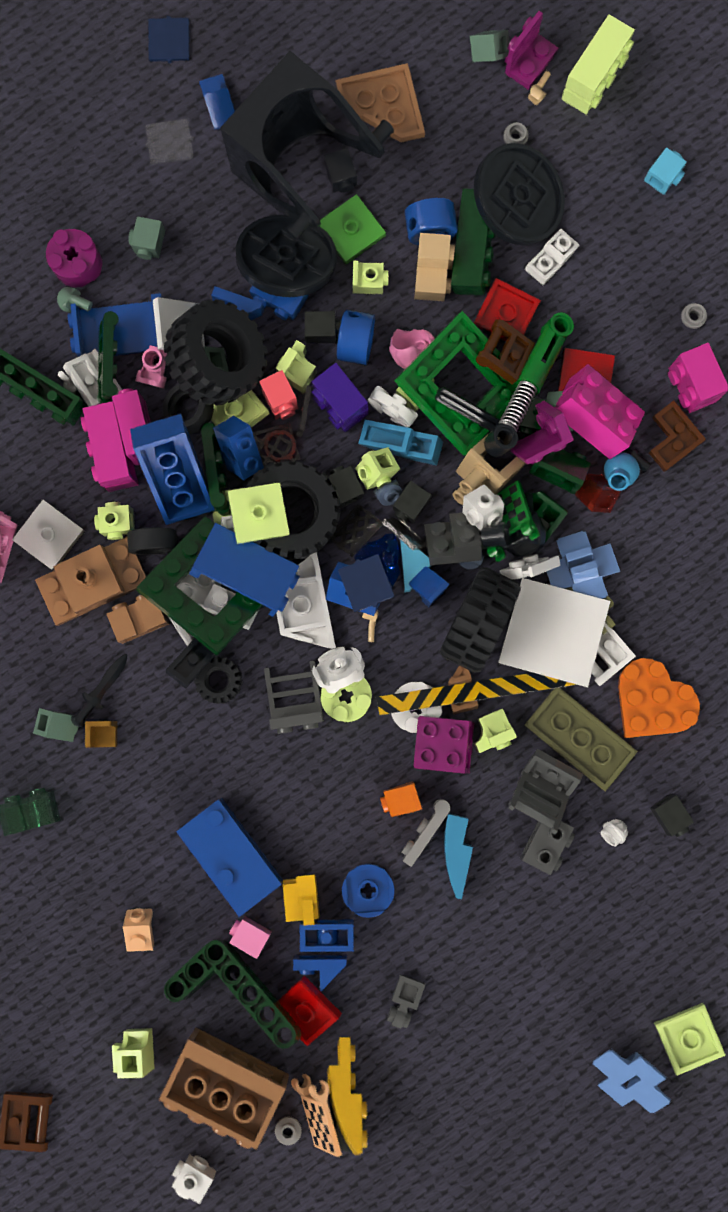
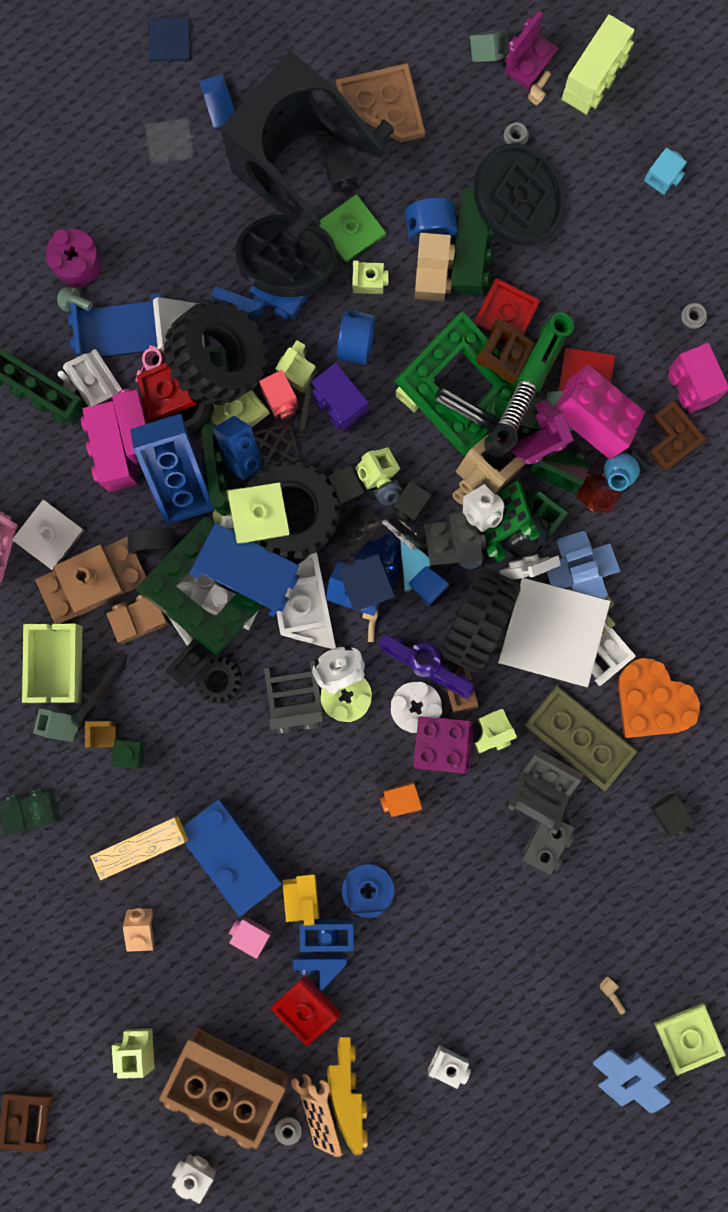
yellowish green brick [94,502,135,540] -> none
dark green plate [97,311,119,404] -> none
sand green brick [129,216,165,260] -> none
dark green beam [164,940,301,1049] -> none
clear red piece [264,430,296,461] -> none
pearl dark grey brick [305,311,341,343] -> none
dark azure slope [358,420,443,466] -> none
white plate [368,386,418,428] -> none
sticker [376,673,577,715] -> none
dark grey plate [387,974,426,1029] -> none
bright pink hair [389,329,434,369] -> none
light grey plate [401,799,450,867] -> none
dark azure slope [444,813,473,899] -> none
black piece [481,522,510,548] -> none
white slope [525,229,579,285] -> none
white plate [600,819,628,847] -> none
none -> yellowish green piece [22,624,83,703]
none -> yellow tile [90,816,189,880]
none -> dark green brick [111,740,146,769]
none -> red plate [137,363,196,423]
none -> dark purple plate [378,634,474,701]
none -> white brick [428,1045,471,1089]
none -> tan hand [600,976,626,1014]

